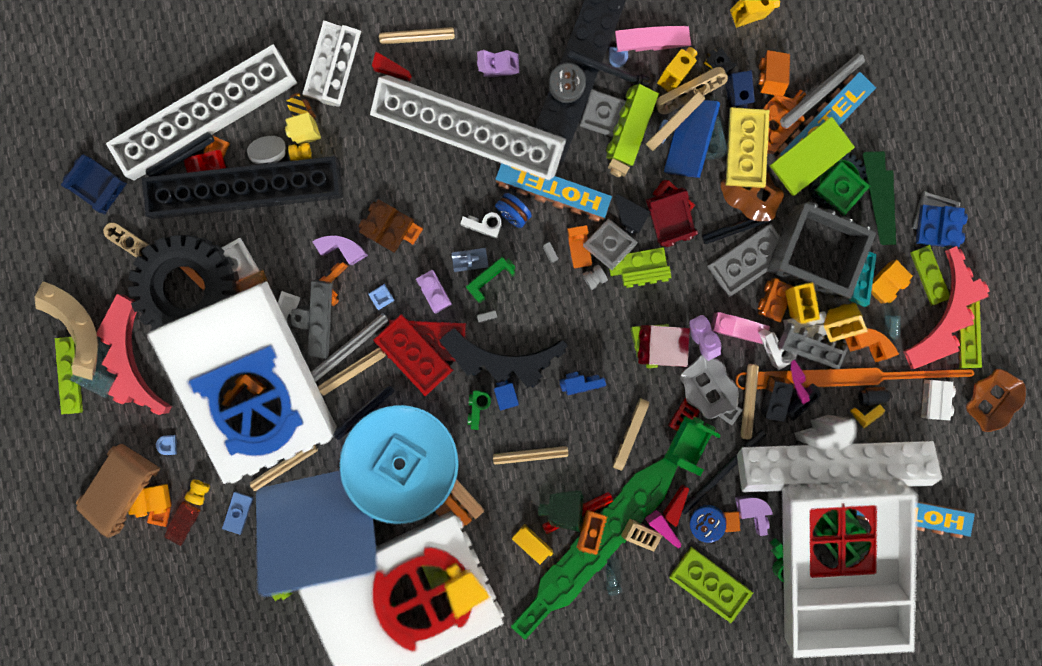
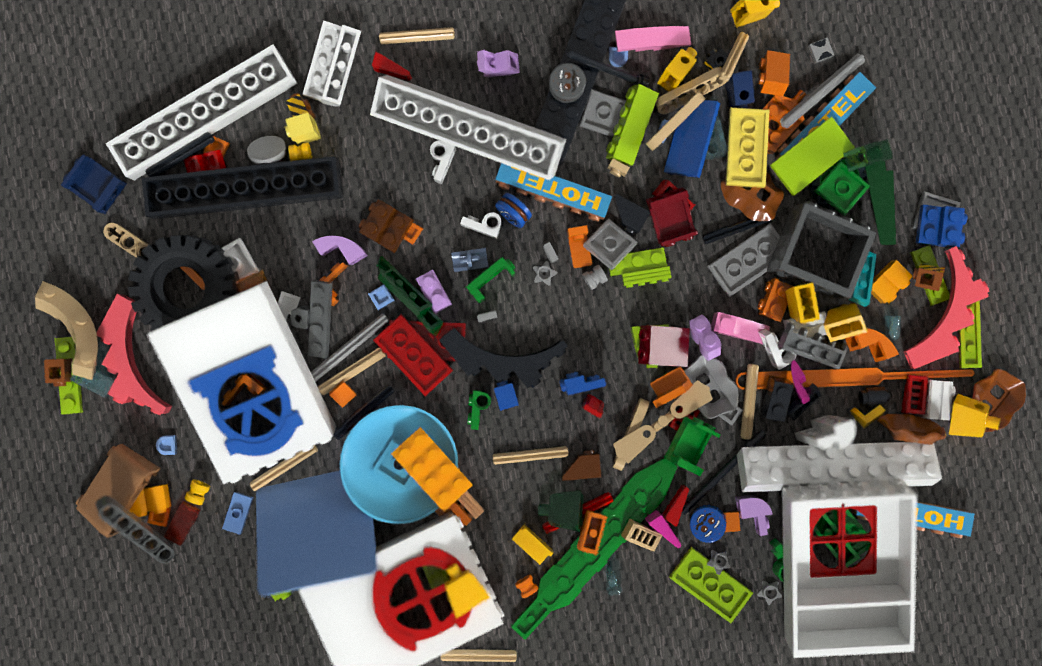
none -> dark orange brick [44,358,73,387]
none -> dark grey beam [96,496,175,563]
none -> orange tile [329,381,356,408]
none -> dark green wedge [376,256,444,336]
none -> light orange plate [391,427,473,512]
none -> white plate [430,141,456,184]
none -> tan axle [441,649,517,662]
none -> orange wheel [515,574,539,598]
none -> light grey plate [533,261,557,286]
none -> reddish brown slope [562,449,601,481]
none -> red slope [581,394,604,418]
none -> tan piece [613,380,713,463]
none -> orange panel [650,366,693,408]
none -> light grey plate [707,550,730,575]
none -> tan axle [719,32,749,82]
none -> light grey plate [757,581,782,605]
none -> light grey tile [808,38,834,64]
none -> clear green torso [843,139,893,172]
none -> dark orange piece [878,414,946,445]
none -> red slope [901,374,928,415]
none -> dark orange brick [912,264,945,291]
none -> yellow torso [949,394,1000,437]

